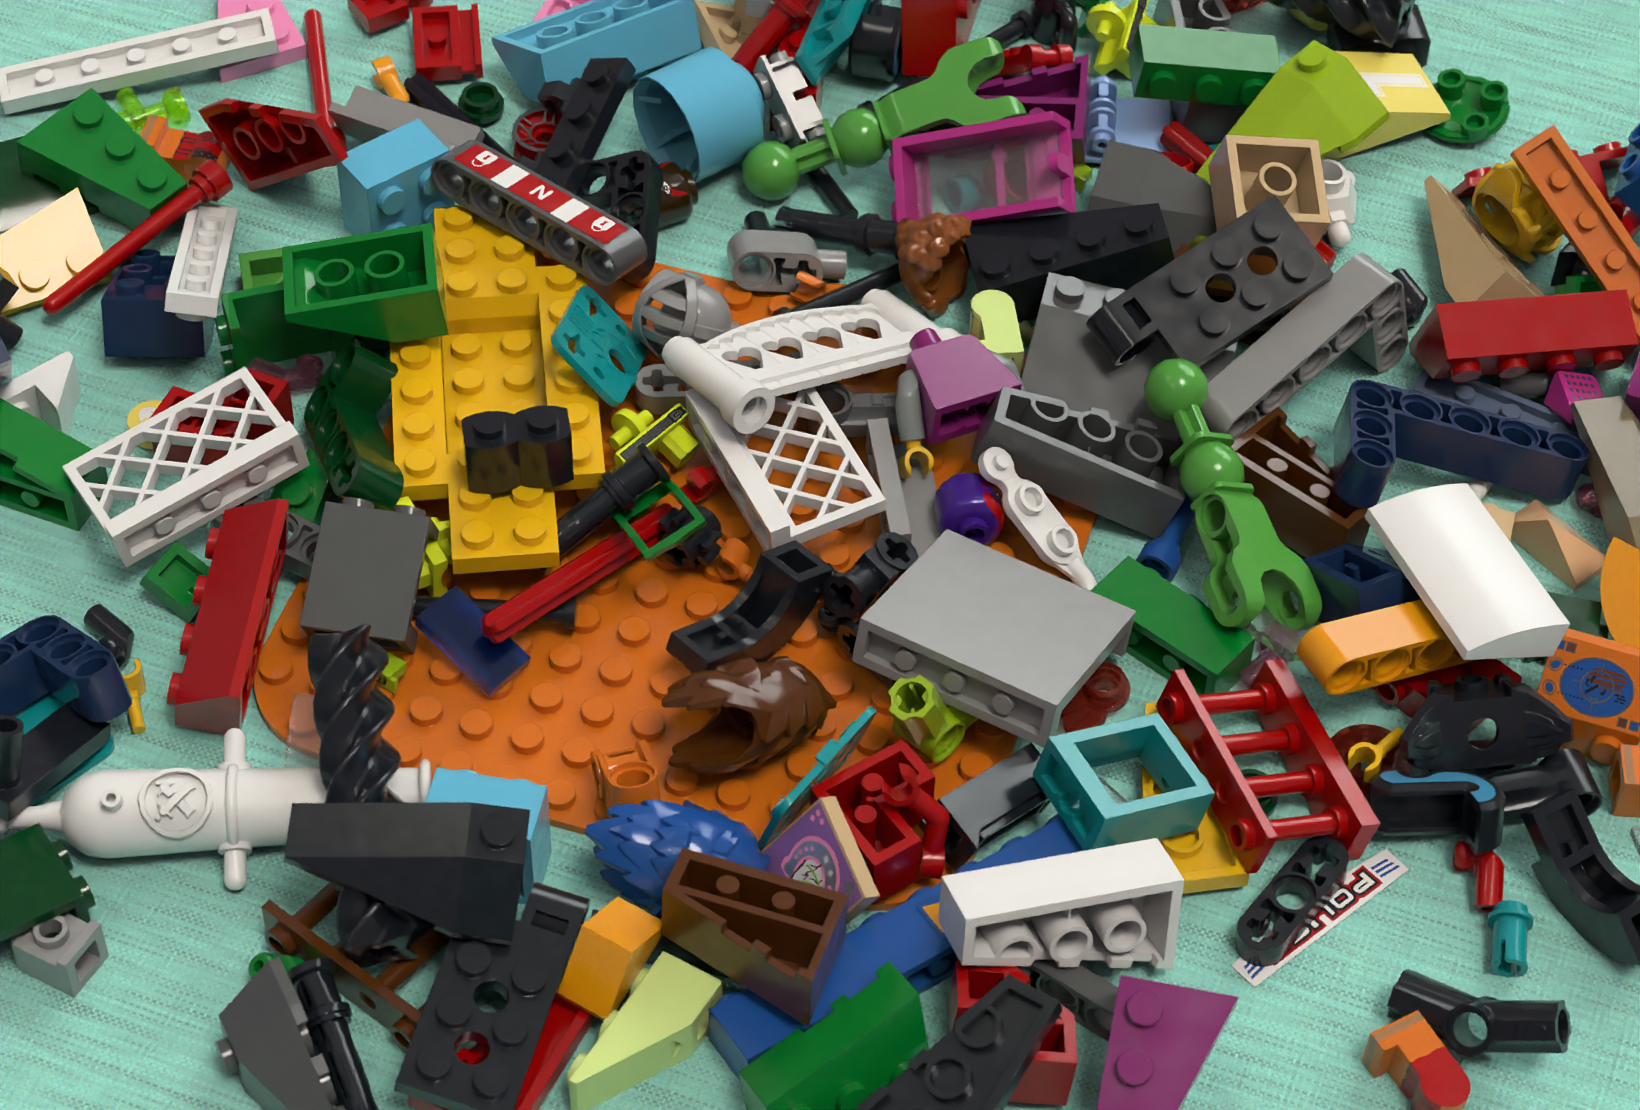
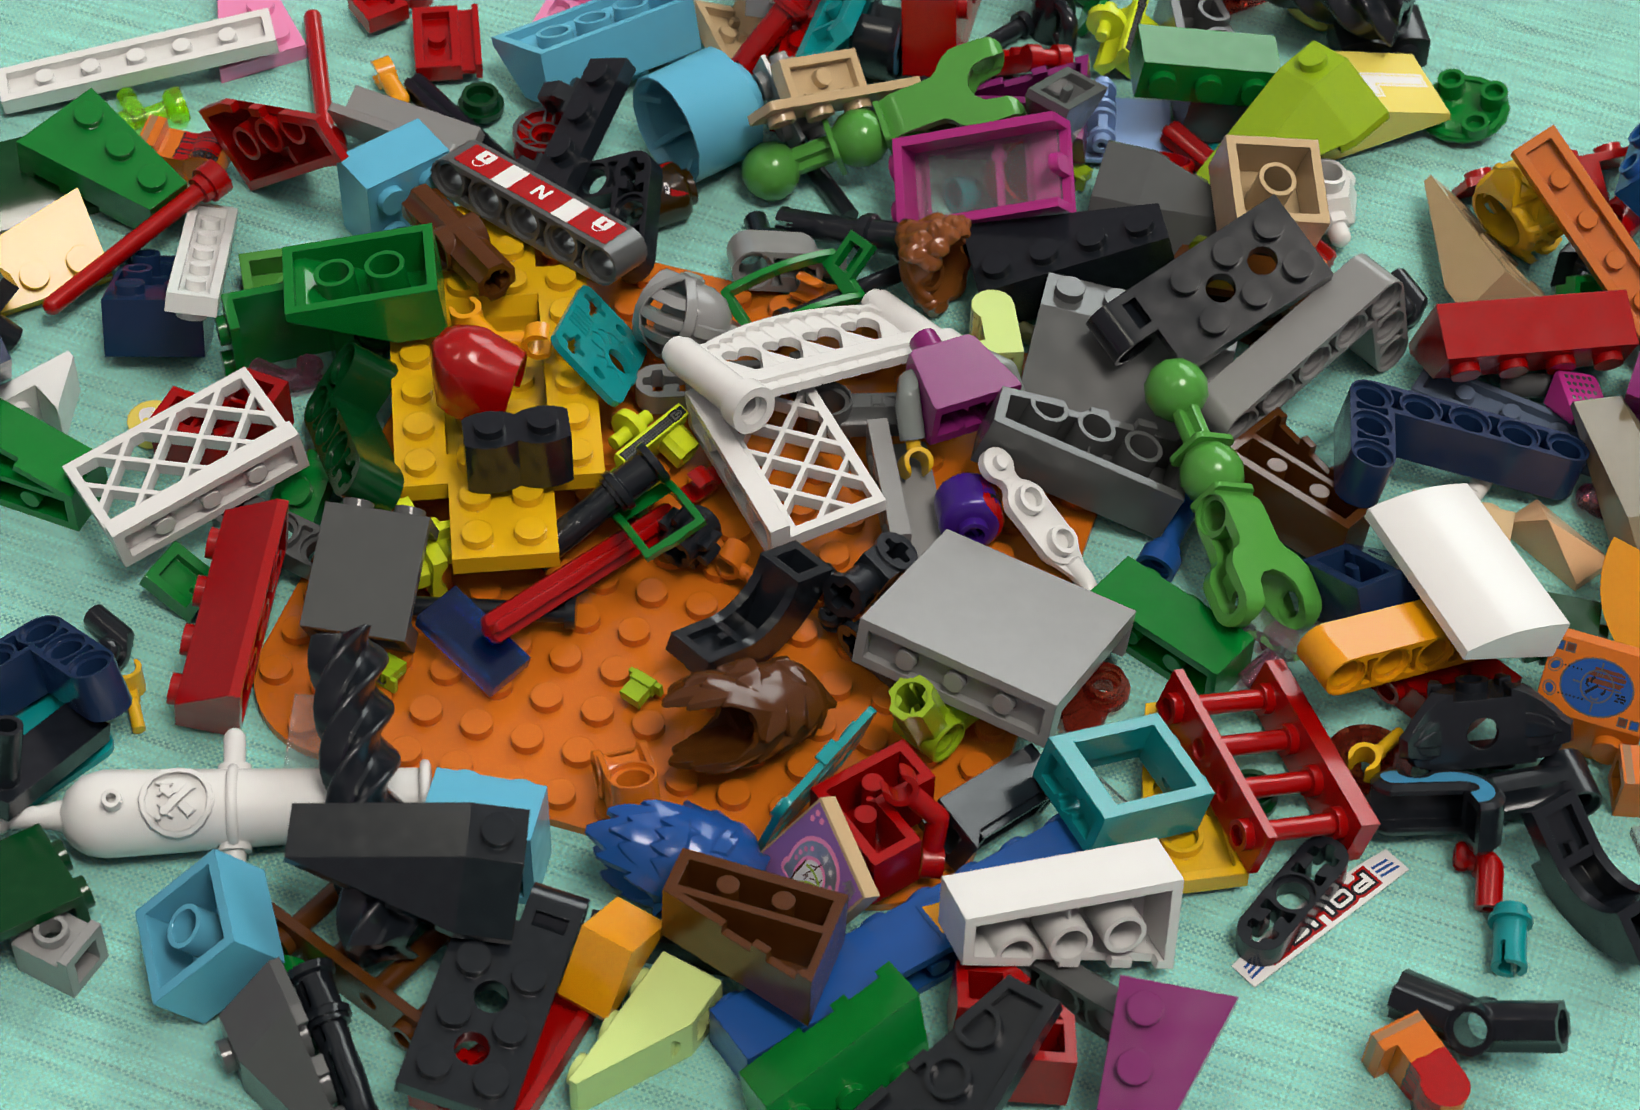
none -> medium azure brick [135,848,285,1024]
none -> reddish brown piece [401,183,516,301]
none -> red piece [430,324,528,420]
none -> light orange arm [449,296,552,360]
none -> lime piece [620,666,664,709]
none -> green sword [720,230,877,326]
none -> tan bracket [747,48,921,130]
none -> dark grey slope [1025,66,1108,143]

